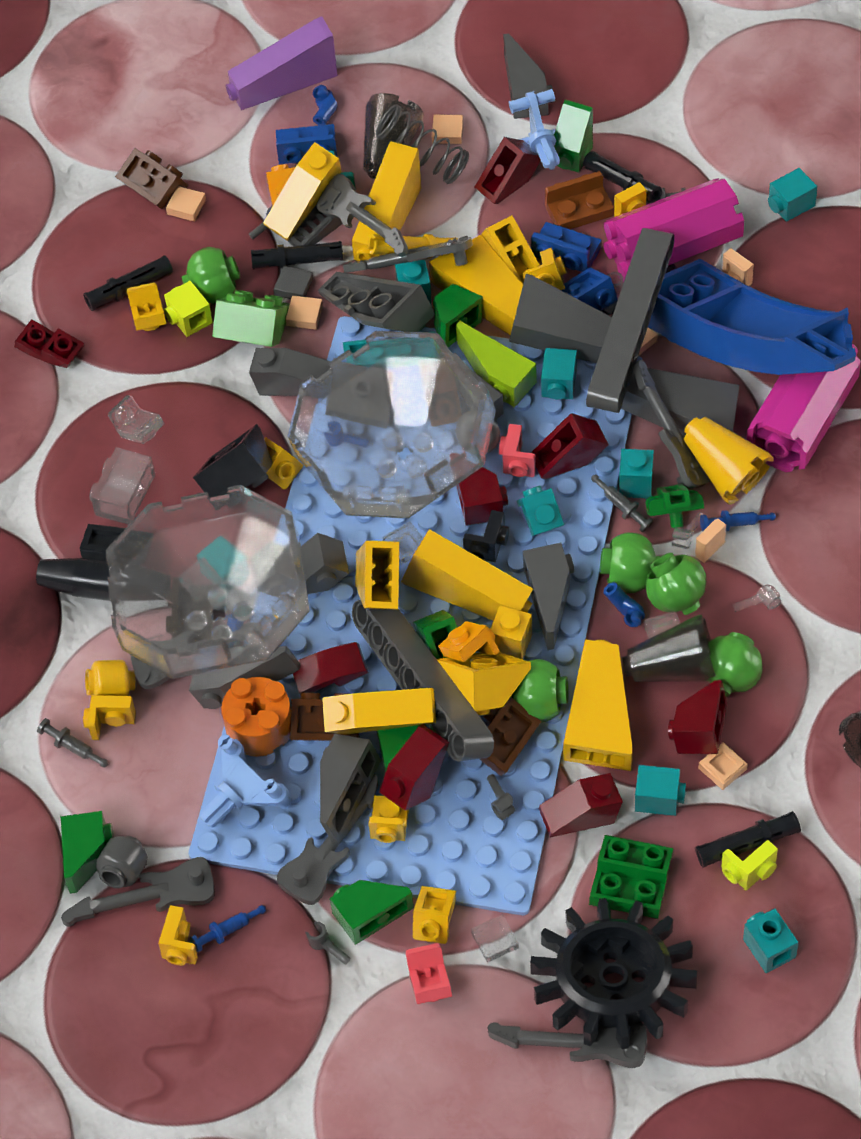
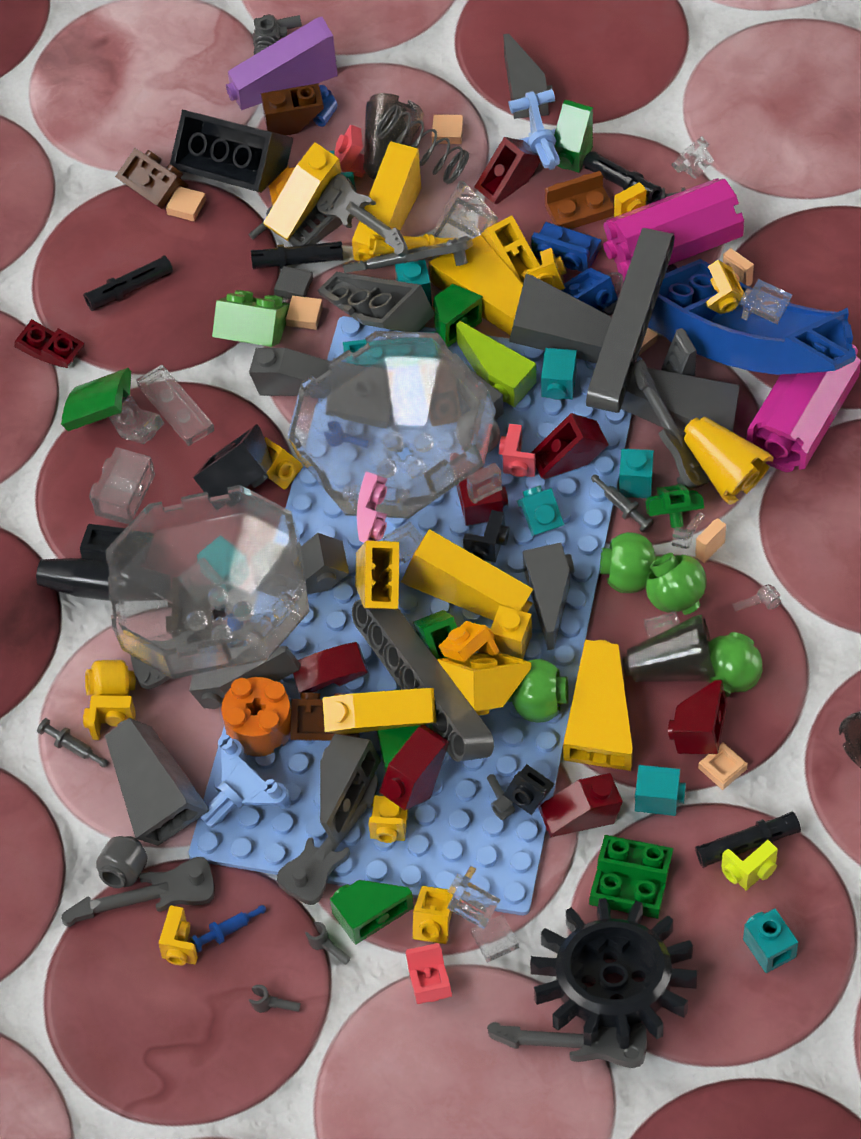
green slope [60,811,114,894] -> none
yellow bracket [127,282,166,331] -> none
neon yellow brick [164,281,213,337] -> none
bright green plant [182,247,241,304] -> none
blue bracket [276,124,337,164] -> none
reddish brown bracket [480,697,541,776] -> none
blue arm [603,582,645,627] -> none
blue piece [700,510,776,531] -> none
teal brick [768,167,818,222] -> none
none -> green slope [61,368,132,431]
none -> dark grey slope [105,718,209,846]
none -> clear tile [136,365,215,446]
none -> black slope [170,109,294,193]
none -> dark grey hand [249,985,301,1013]
none -> dark grey piece [253,14,302,55]
none -> reddish brown slope [261,83,324,136]
none -> coral bracket [335,125,366,178]
none -> bright pink slope [357,471,387,543]
none -> clear slope [433,181,499,239]
none -> clear bracket [447,866,501,929]
none -> clear tile [467,463,502,503]
none -> black bracket [503,764,555,815]
none -> dark grey slope [661,328,697,377]
none -> clear tile [671,136,714,179]
none -> yellow bracket [706,260,747,314]
none -> clear bracket [740,279,793,325]

